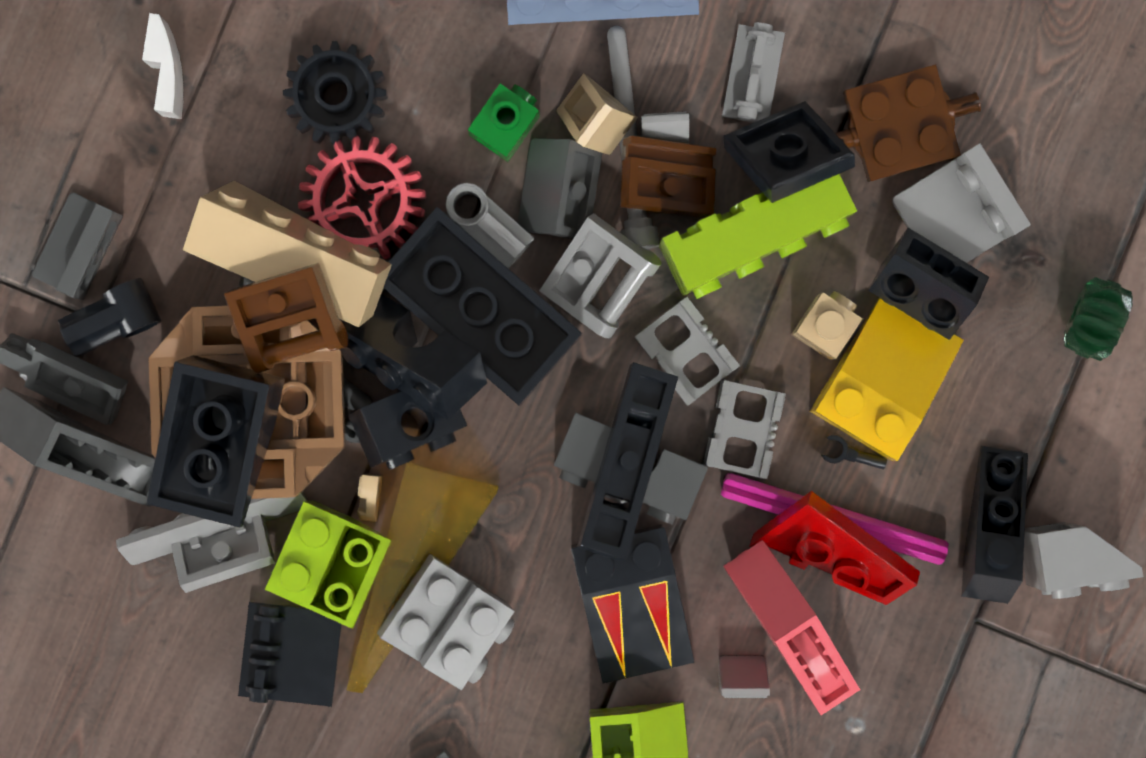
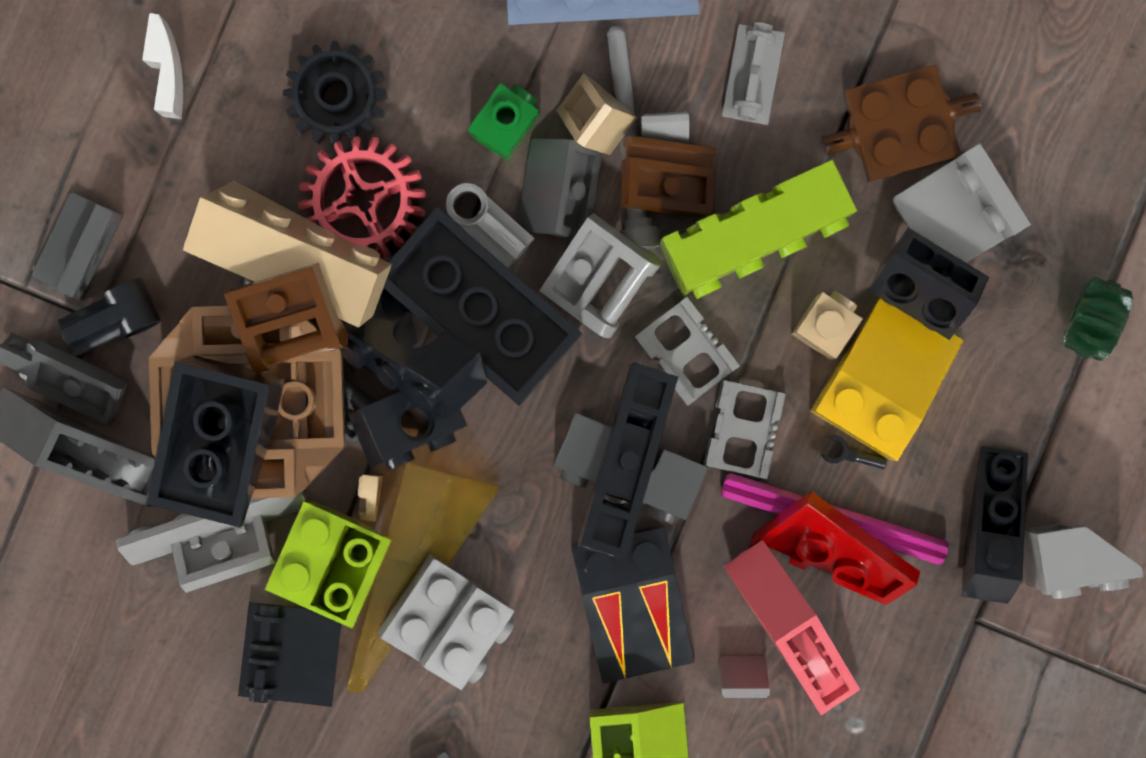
black tile [723,101,855,203] -> none

